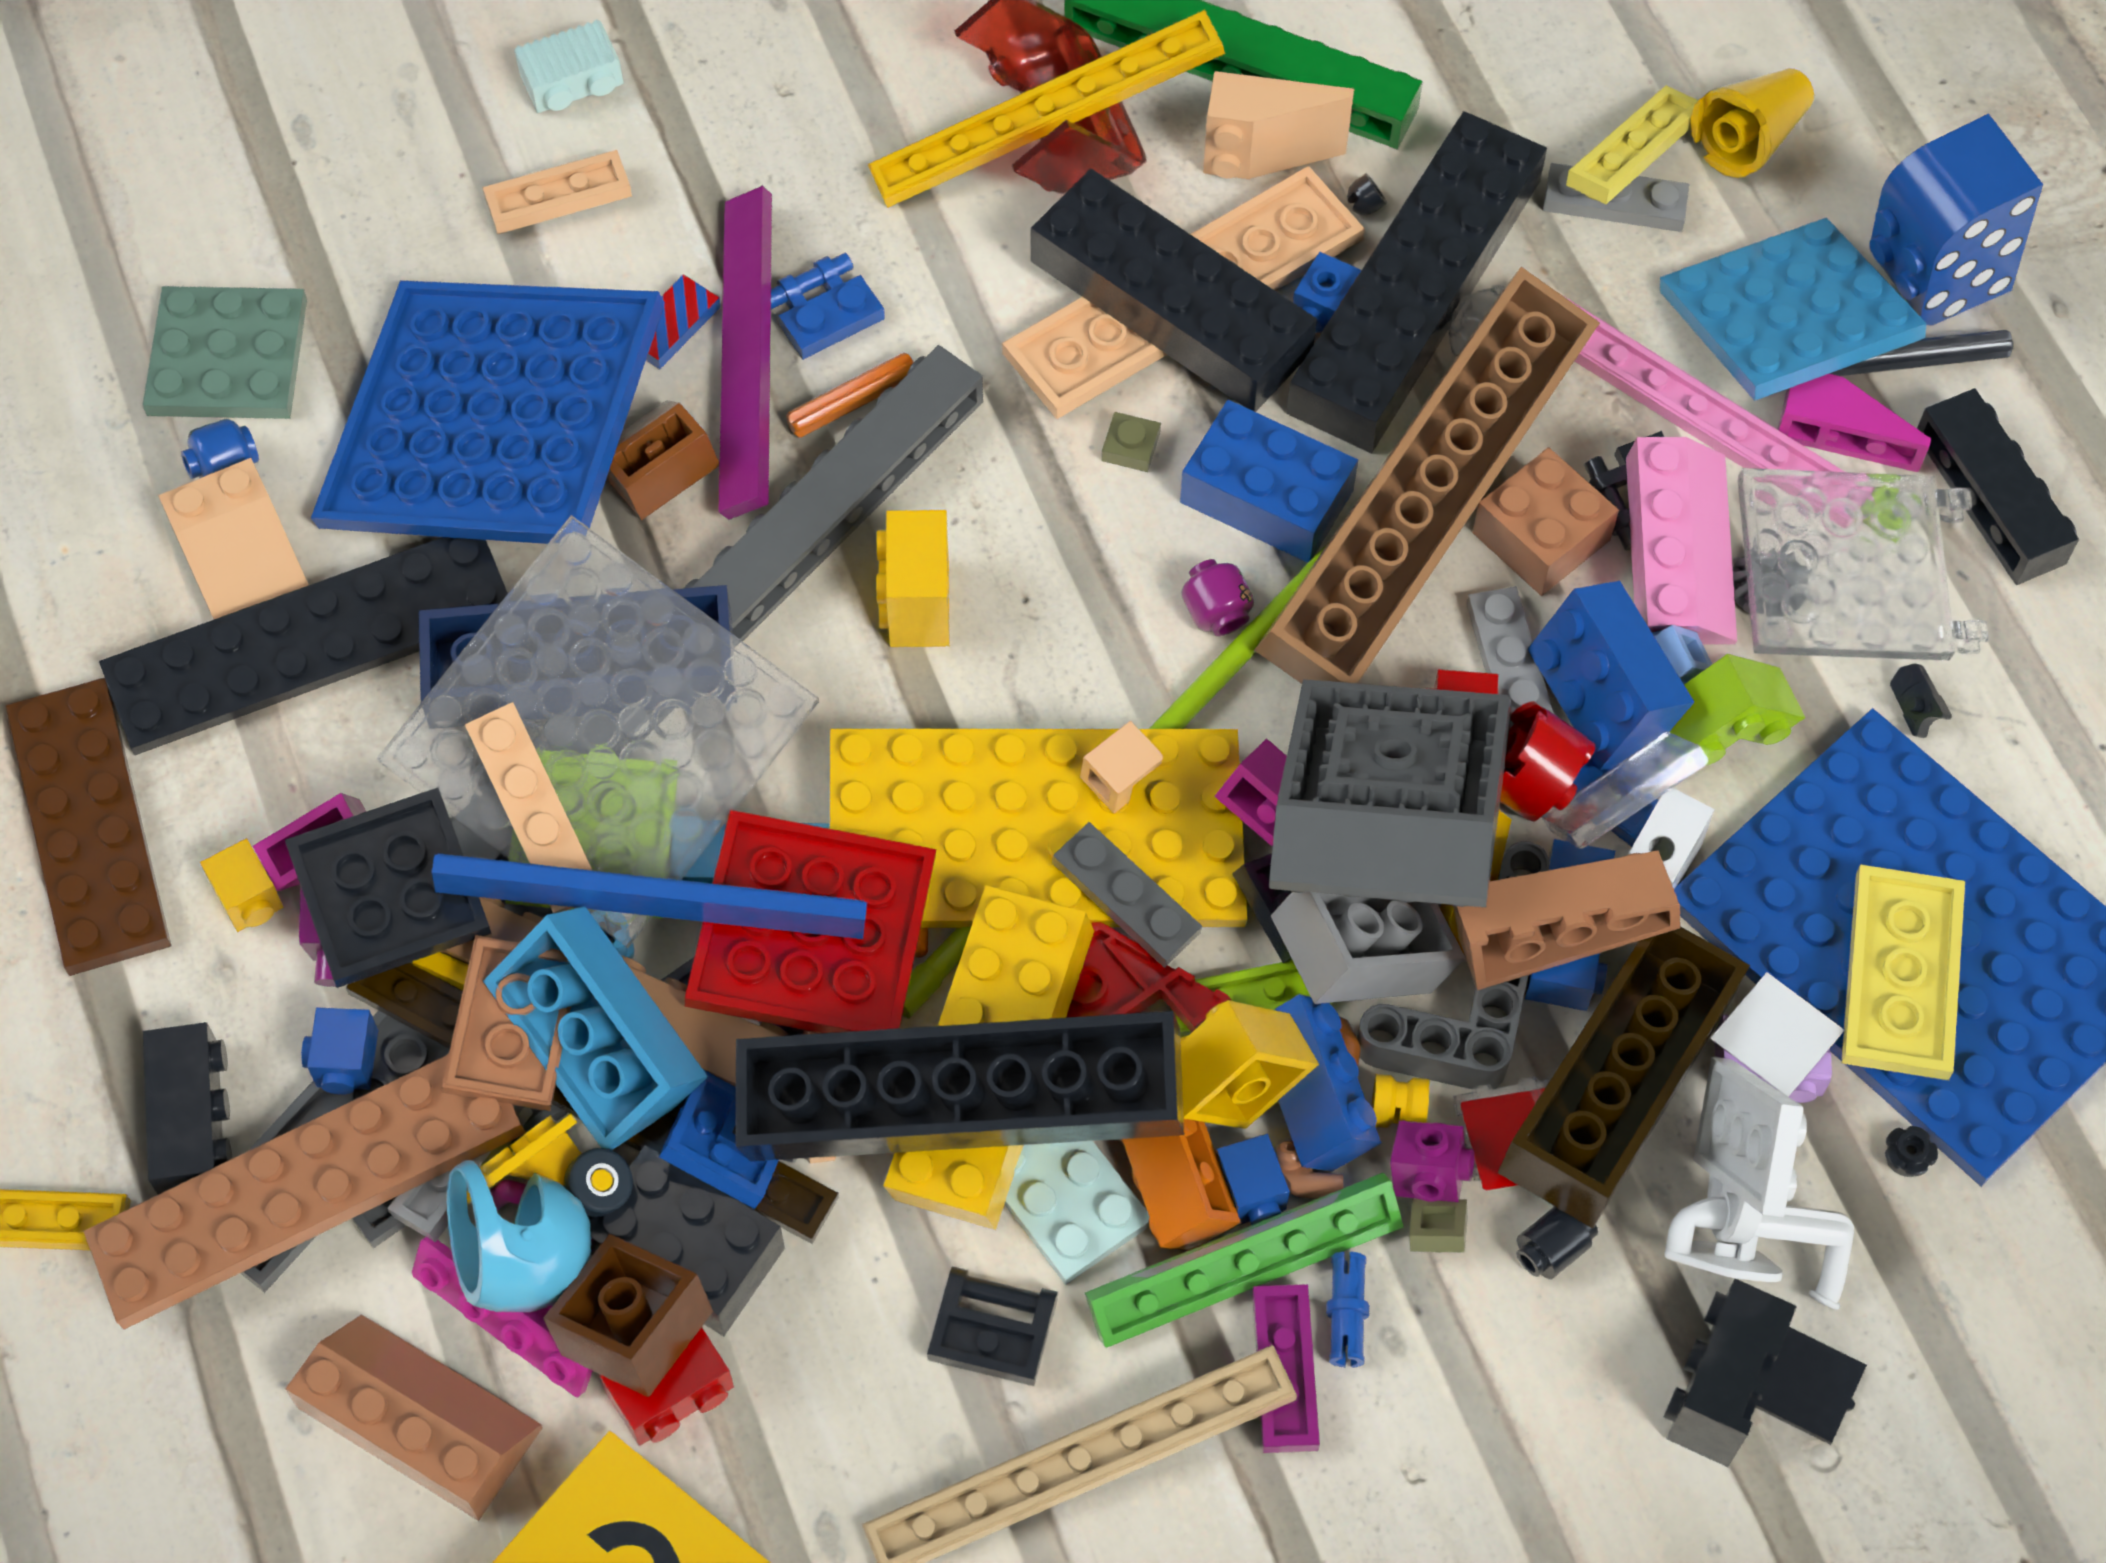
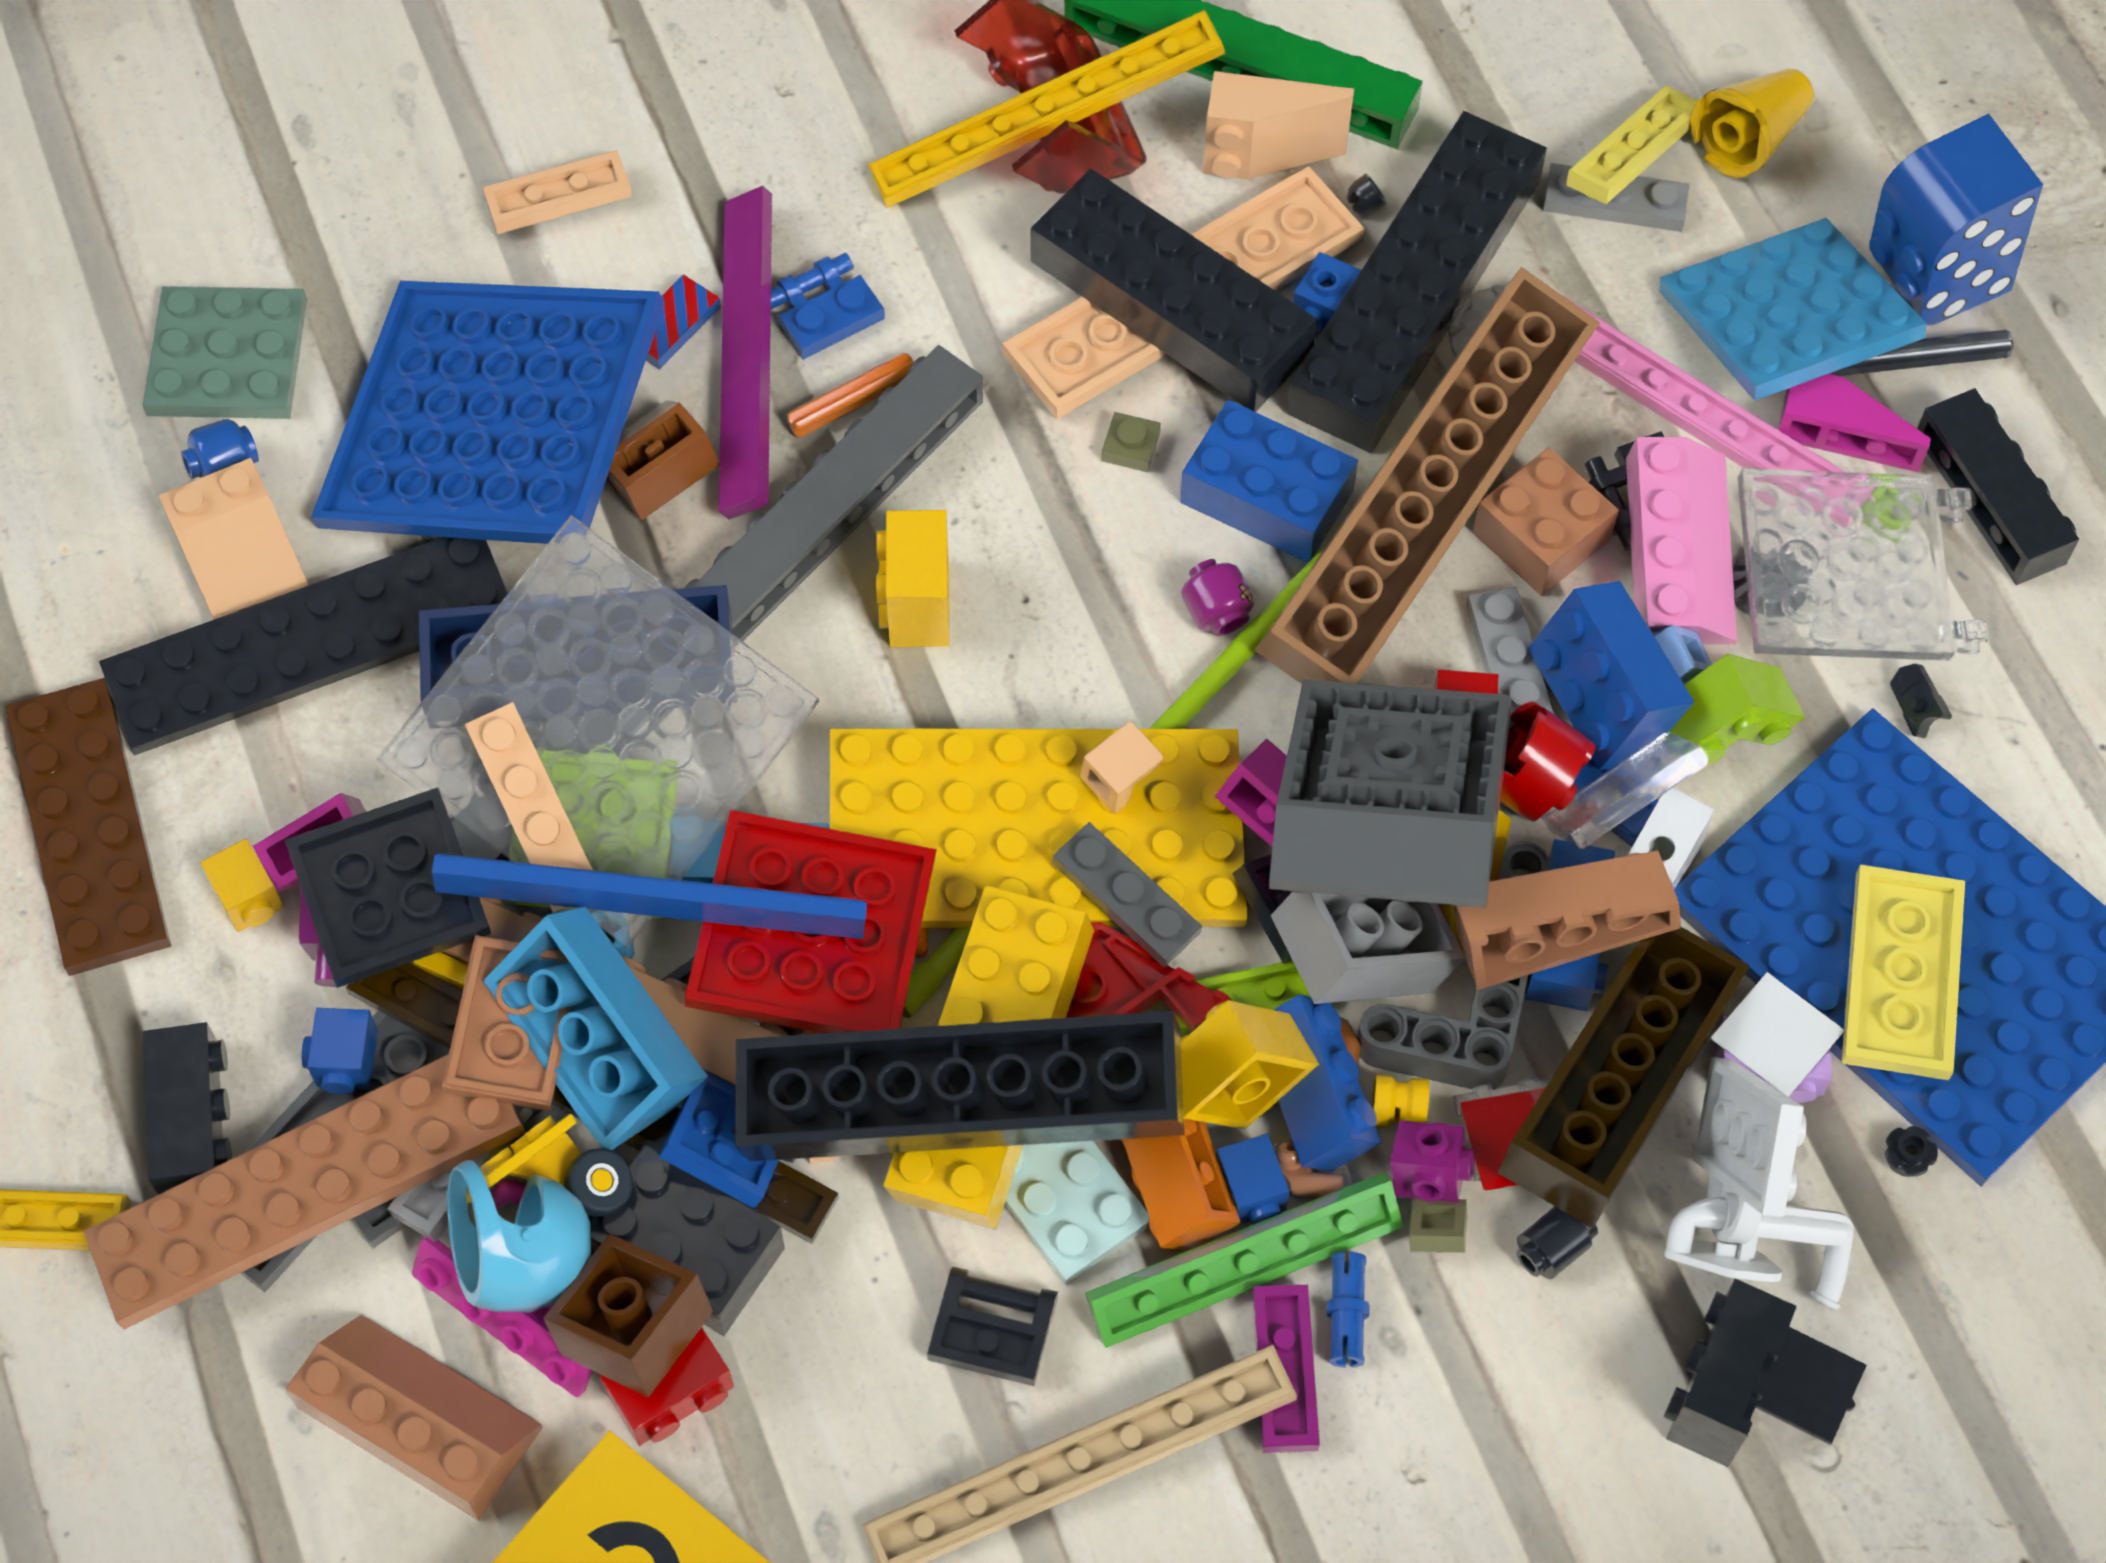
light aqua brick [514,19,624,113] -> none

